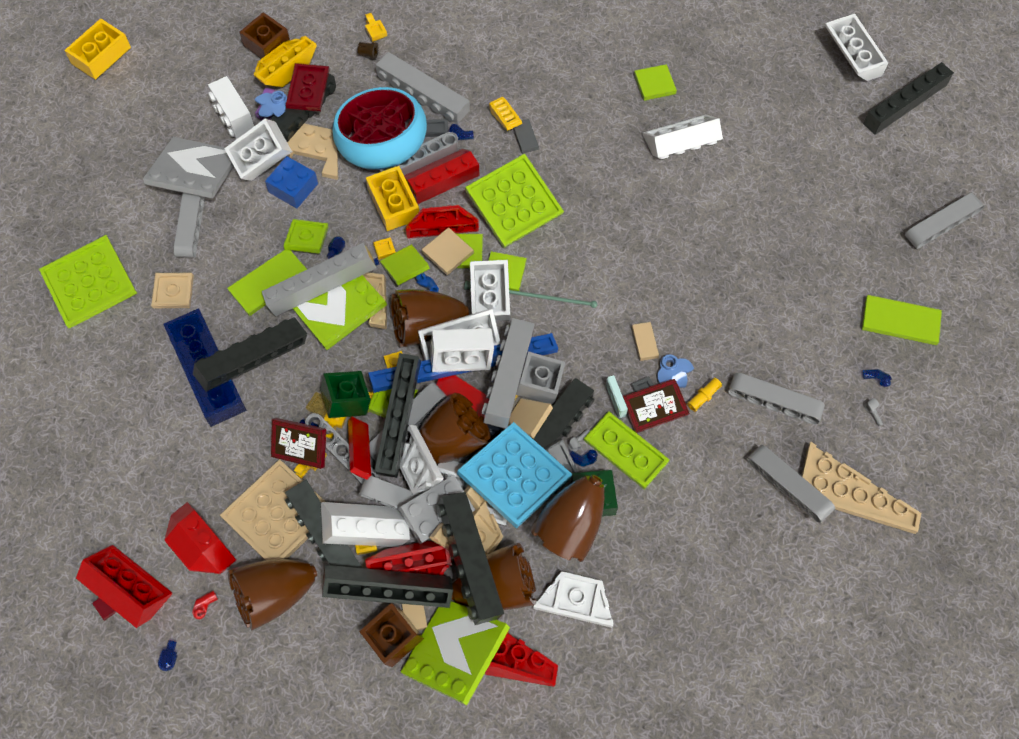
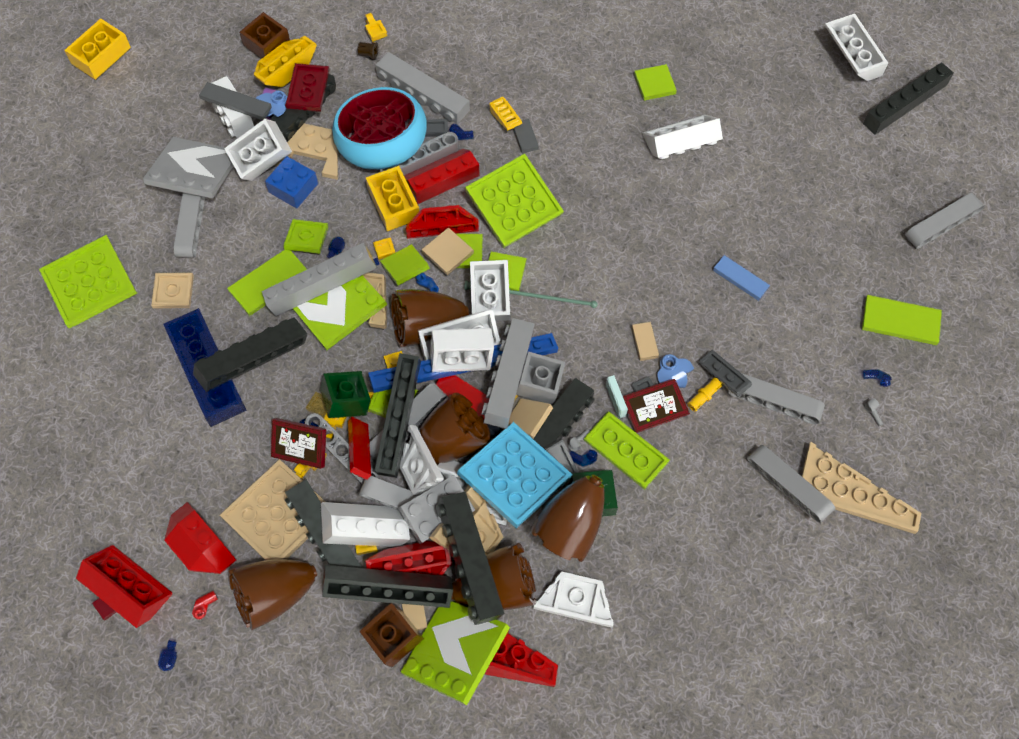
none -> dark grey tile [199,82,272,120]
none -> dark grey tile [698,350,752,397]
none -> medium blue tile [713,255,770,301]

